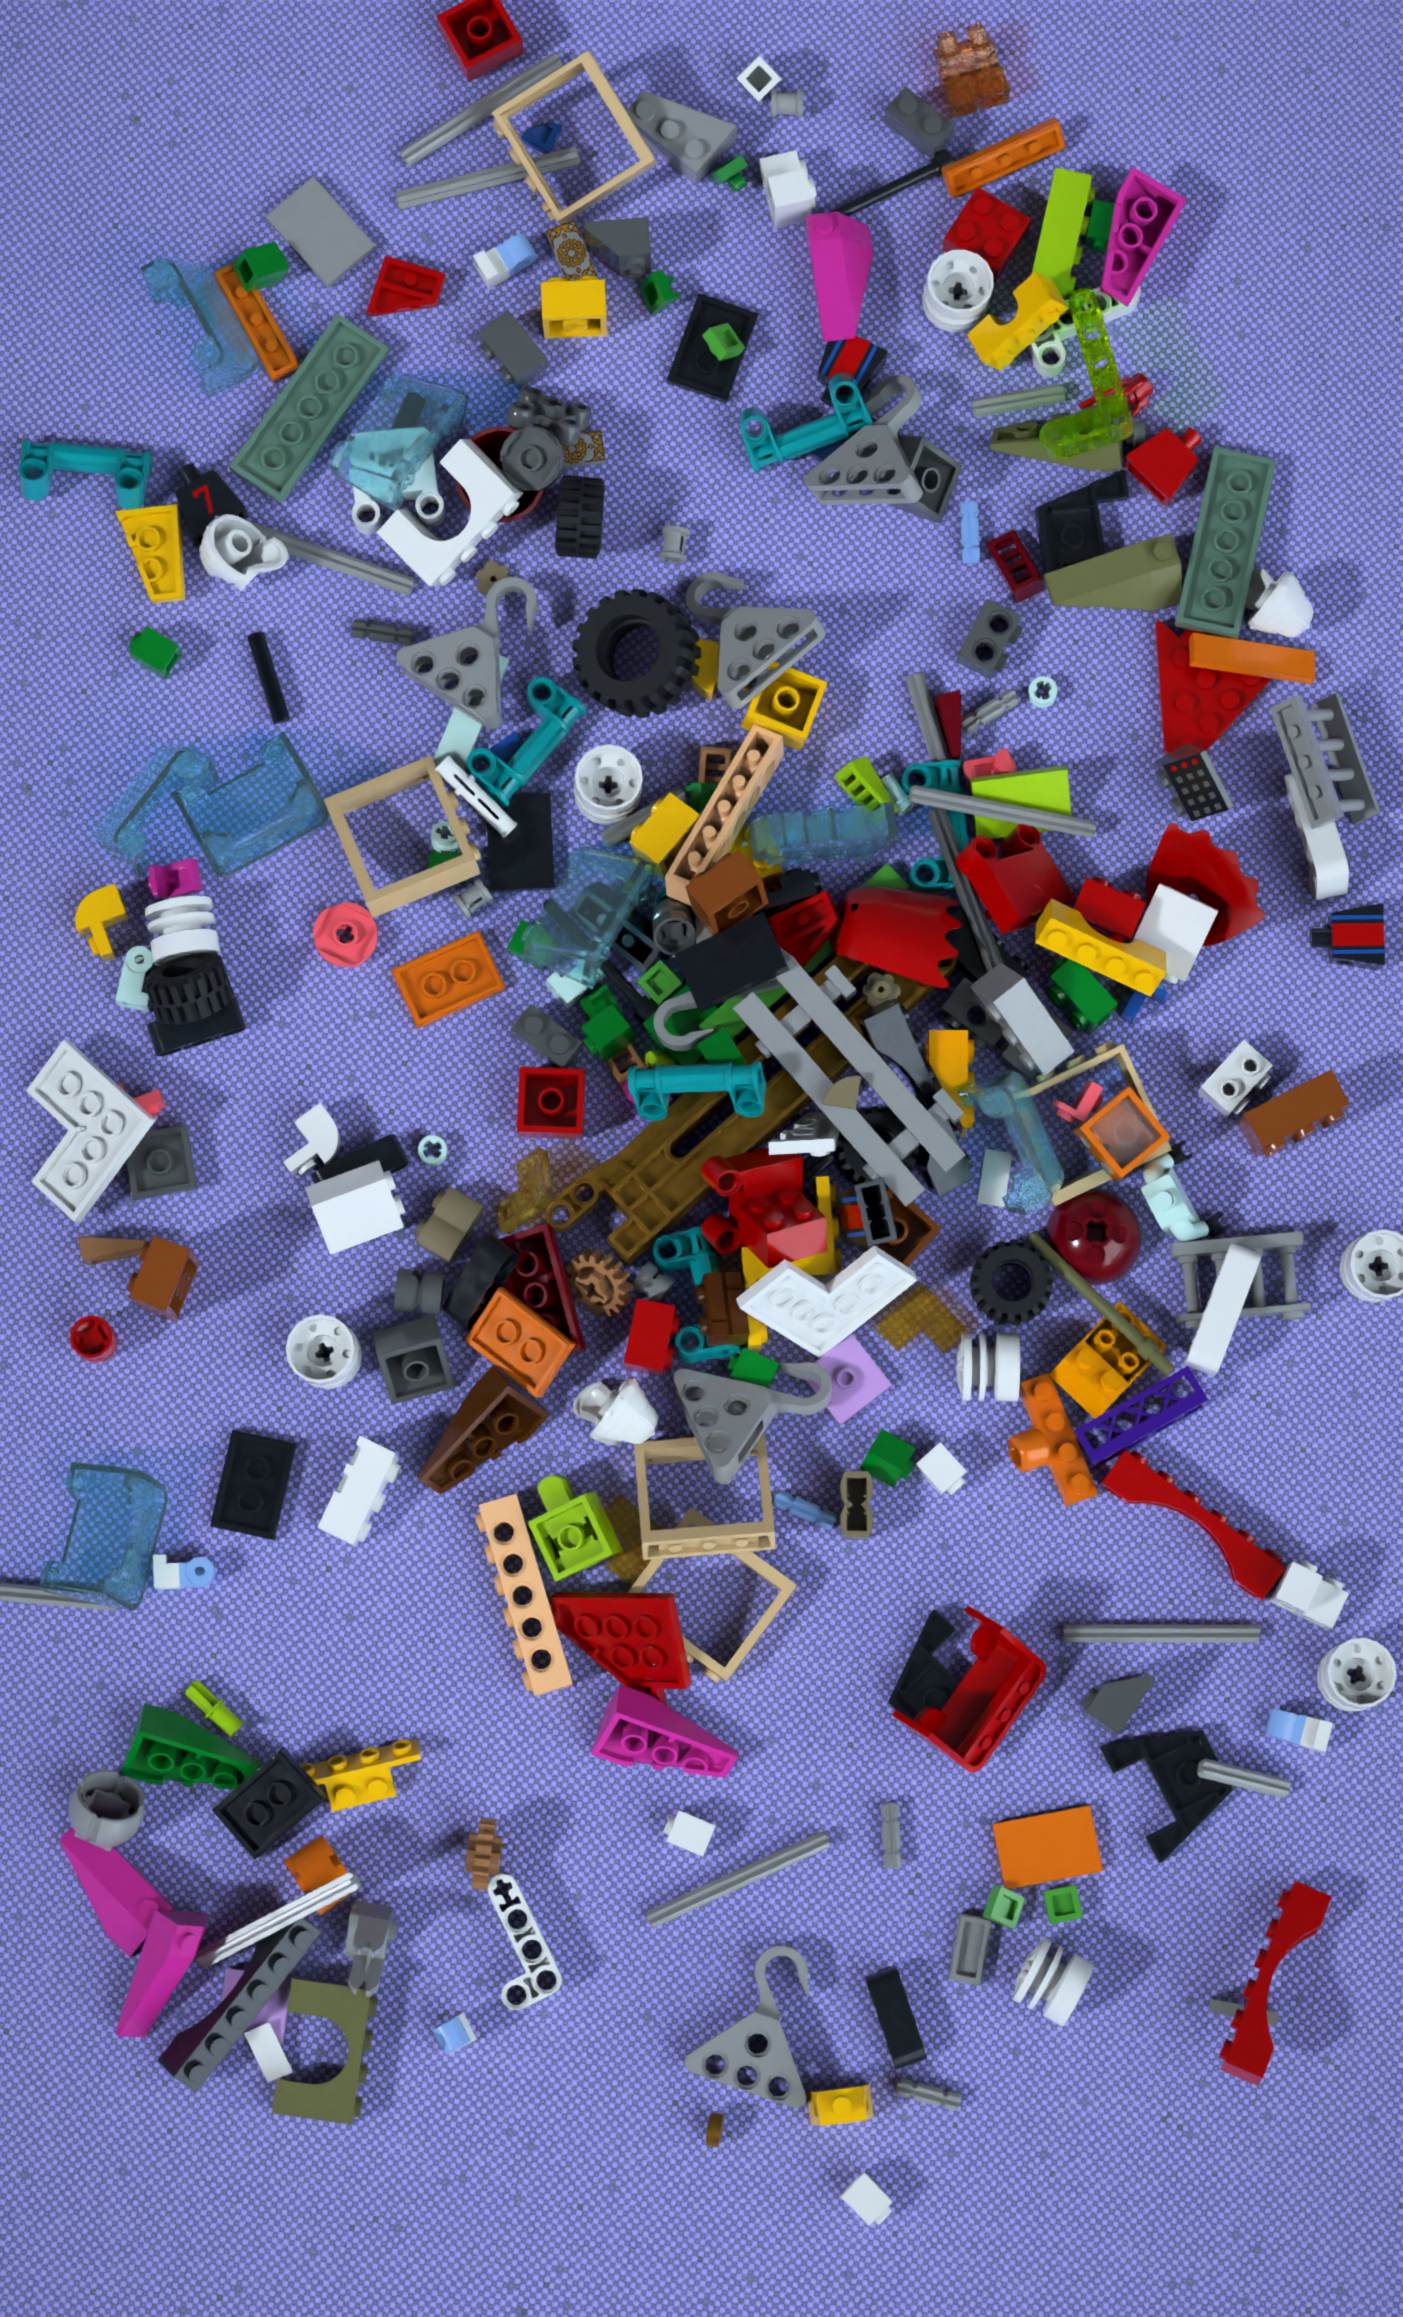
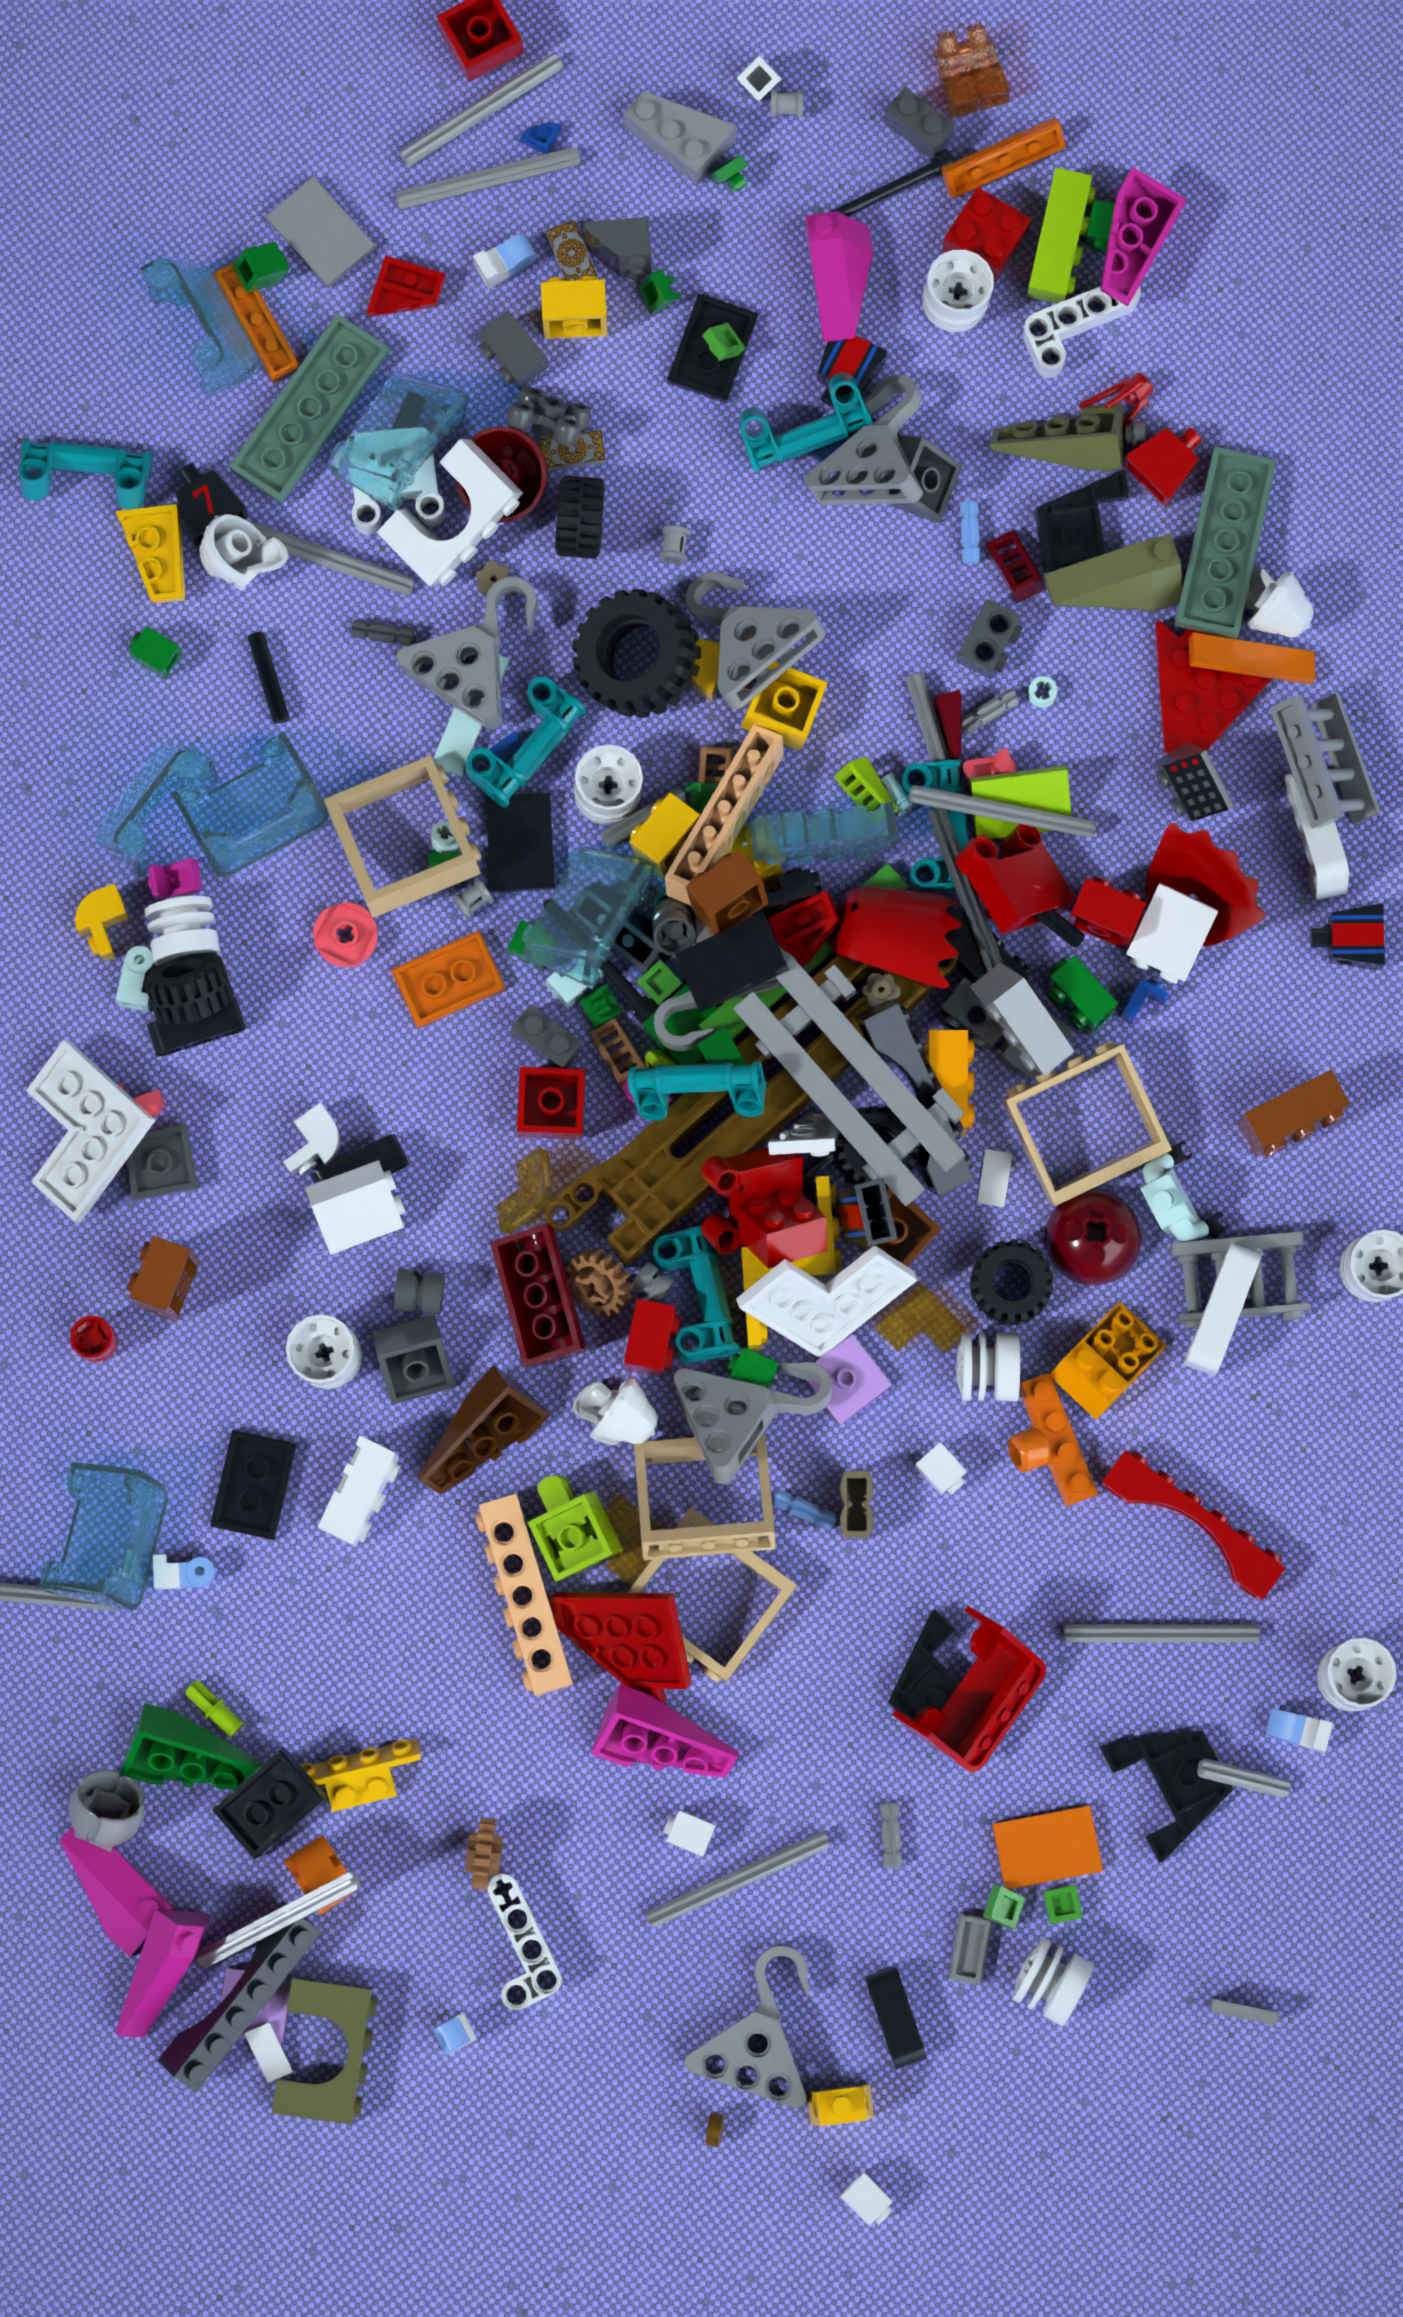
medium nougat slope [78,1236,146,1266] -> none
light grey piece [345,1900,398,1997] -> none
dark tan brick [414,1186,485,1265] -> none
light aqua bush [418,1135,448,1166] -> none
white pin [435,755,518,838] -> none
black beam [443,1234,519,1331] -> none
orange tile [464,1287,576,1398] -> none
tan window [491,50,658,225] -> none
dark grey tile [500,427,564,491] -> none
green brick [581,1004,636,1062] -> none
reddish brown brick [696,1271,750,1346] -> none
white brick [759,150,817,228] -> none
dark tan tile [823,1076,861,1110] -> none
green brick [859,1429,916,1488] -> none
light grey axle [896,2078,962,2111] -> none
clear light blue windscreen [958,1071,1065,1215] -> none
yellow arch [967,271,1069,371] -> none
light grey axle [971,384,1066,417] -> none
olive bar [1025,1231,1176,1377] -> none
yellow arch [1035,899,1167,997] -> none
clear neon green beam [1039,288,1134,460] -> none
coral bracket [1051,1080,1104,1124] -> none
piece [1072,1086,1171,1181] -> none
dark purple fence [1074,1366,1208,1470] -> none
dark grey slope [1080,1675,1155,1736] -> none
white brick [1198,1040,1273,1118] -> none
red arch [1218,1881,1332,2086] -> none
white brick [1269,1560,1349,1630] -> none

